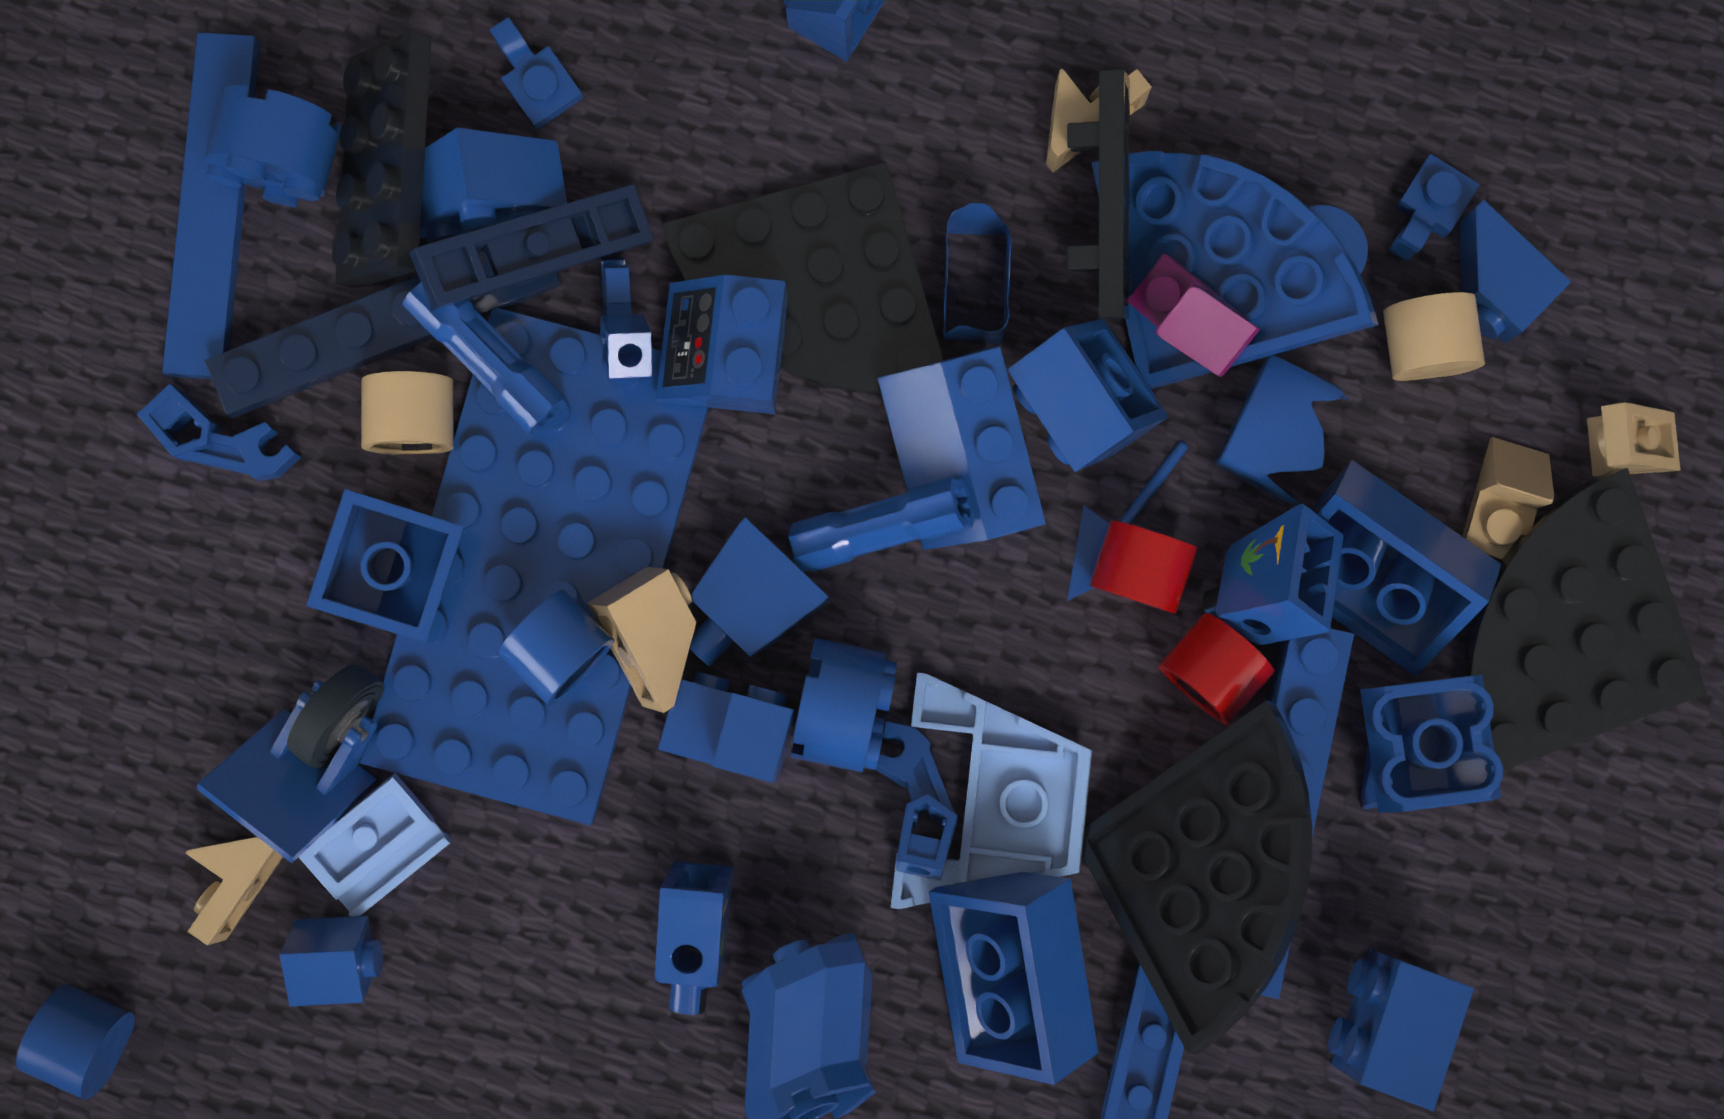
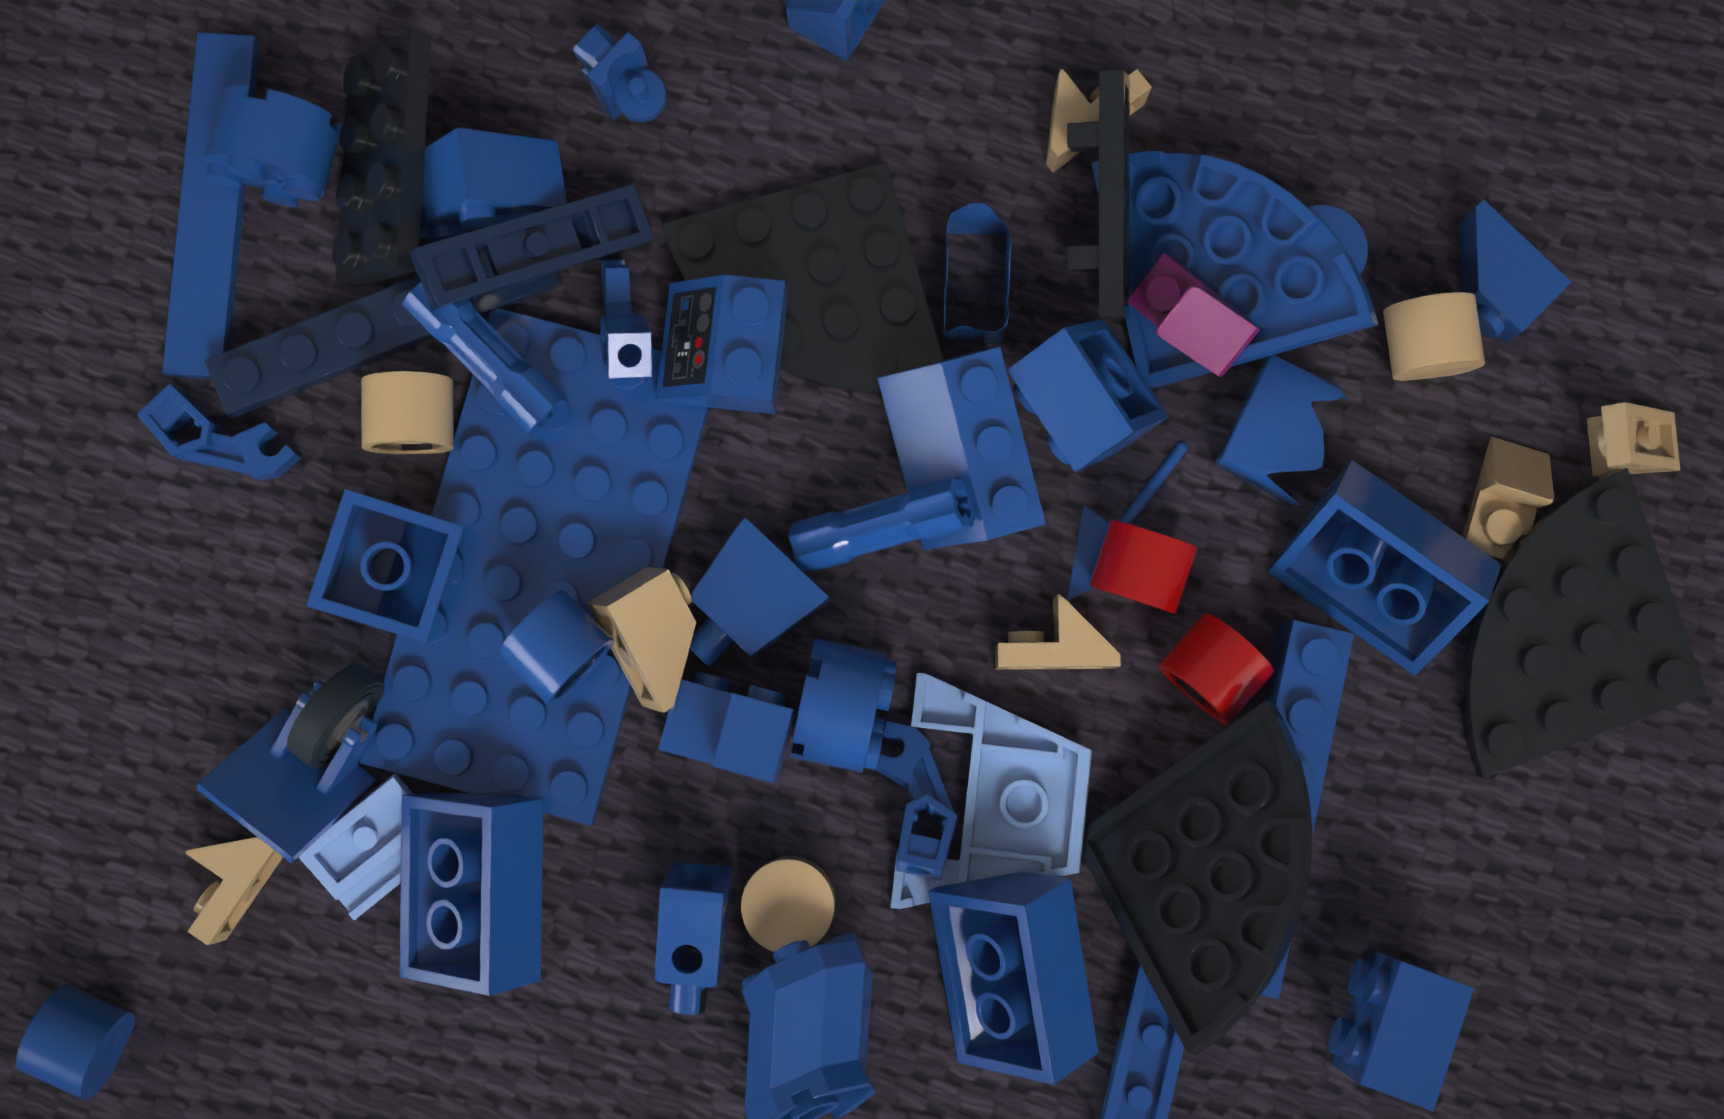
blue brick [279,916,383,1006] -> none
blue plate [489,17,584,130] -> none
blue torso [1202,503,1343,645] -> none
blue piece [1360,675,1503,813] -> none
blue plate [1388,154,1480,262] -> none
none -> blue slope [399,793,544,996]
none -> blue hips [573,24,667,123]
none -> tan piece [741,856,835,952]
none -> tan slope [995,594,1121,670]

